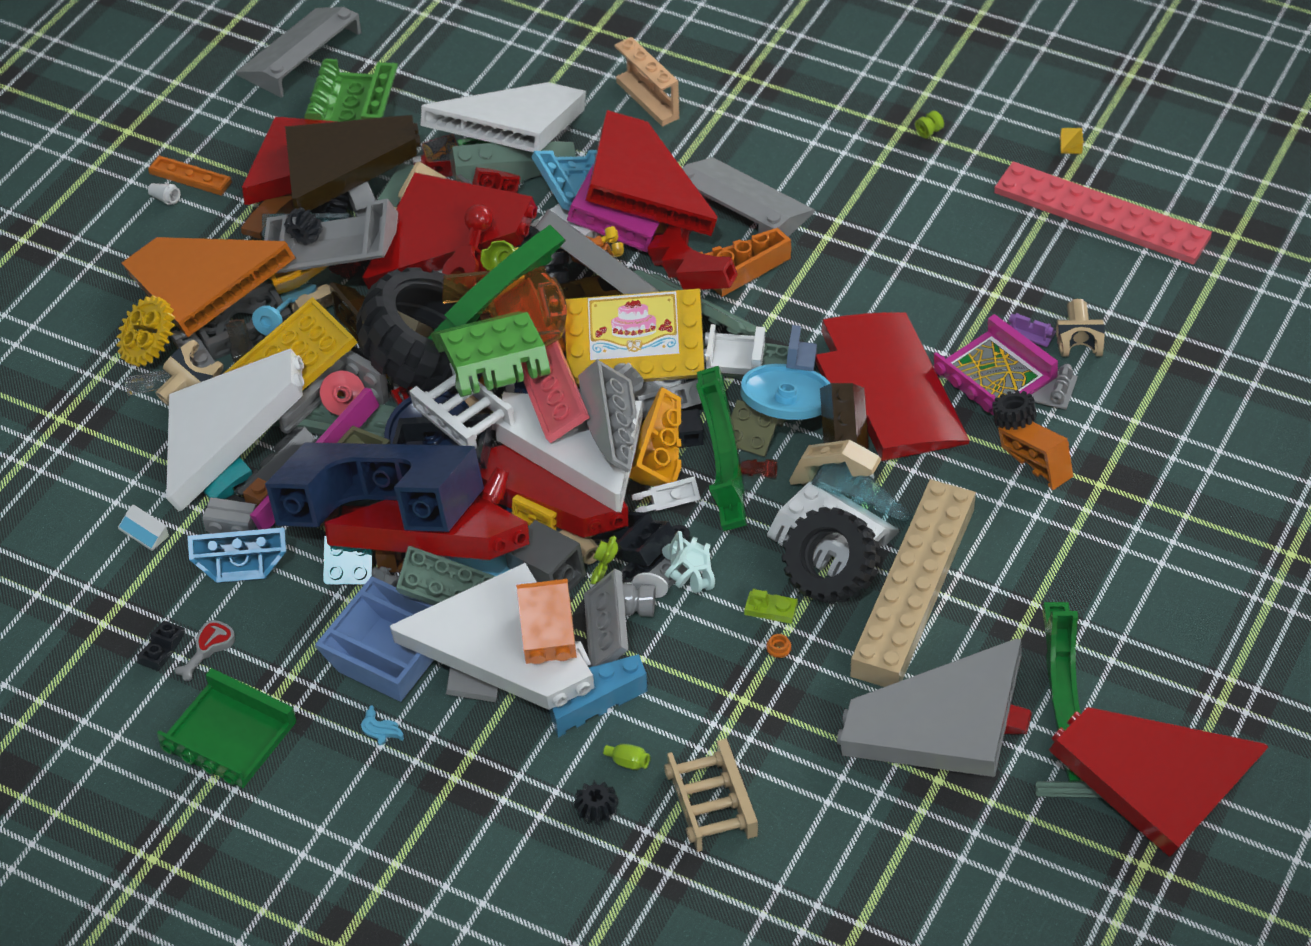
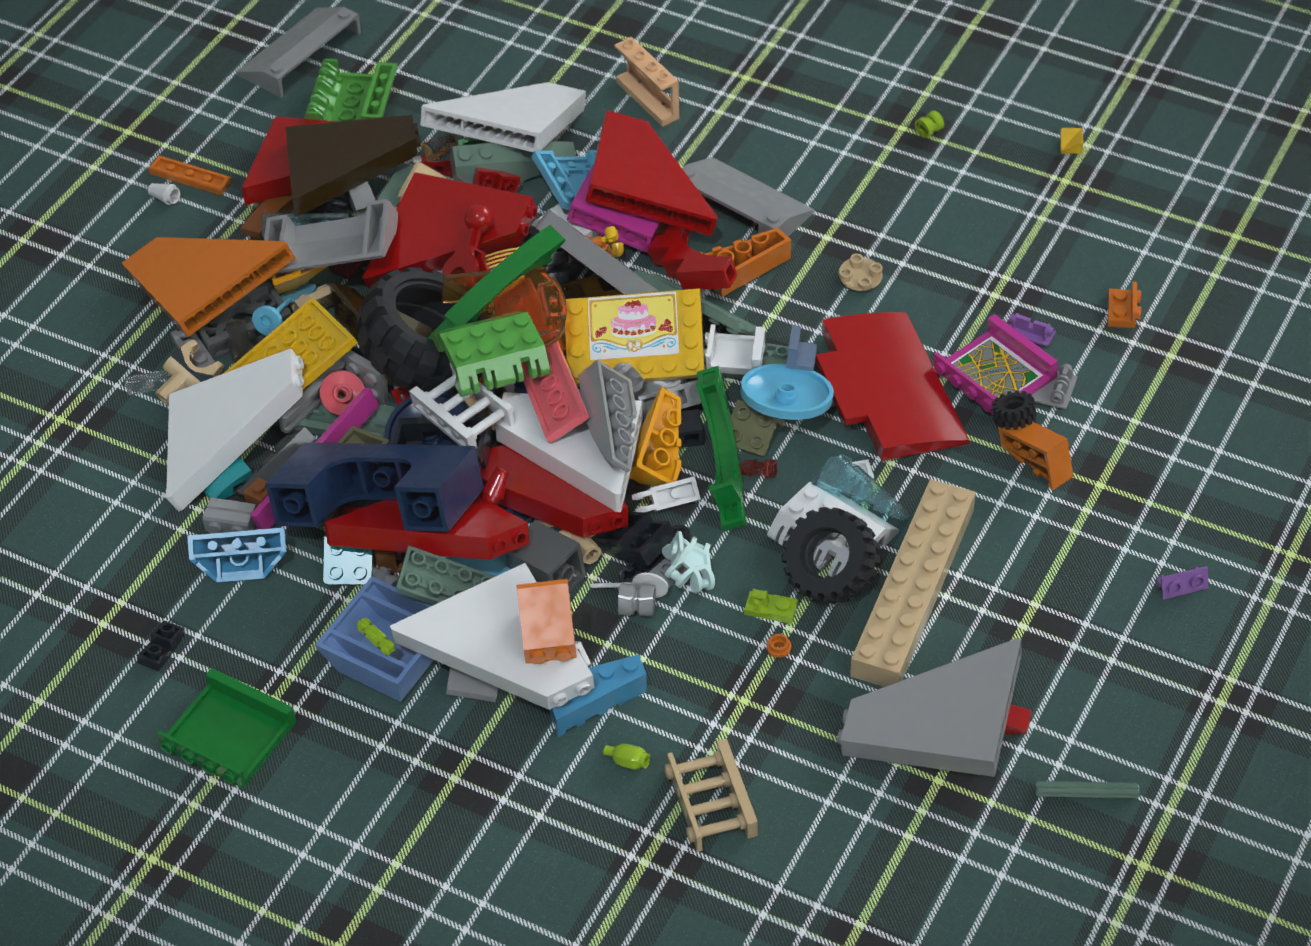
yellow gear [116,295,175,367] -> none
white slope [118,505,169,551] -> none
light grey piece [174,620,235,681] -> none
black gear [284,207,323,245] -> none
medium azure piece [361,705,404,745] -> none
lime hair [480,240,515,271] -> none
yellow tile [512,495,557,530] -> none
black gear [574,780,619,826] -> none
light grey tile [584,569,628,668] -> none
lime animal [590,536,618,585] -> none
tan slope [789,440,881,485] -> none
dark brown slope [820,383,869,450] -> none
coral plate [994,161,1212,265] -> none
green slope [1042,602,1084,782] -> none
red slope [1049,707,1268,857] -> none
tan connector [1056,299,1105,357] -> none
none -> lime axle [357,617,396,656]
none -> tan dish [839,254,883,291]
none -> orange bracket [1107,282,1141,328]
none -> medium lavender hinge [1155,566,1209,600]

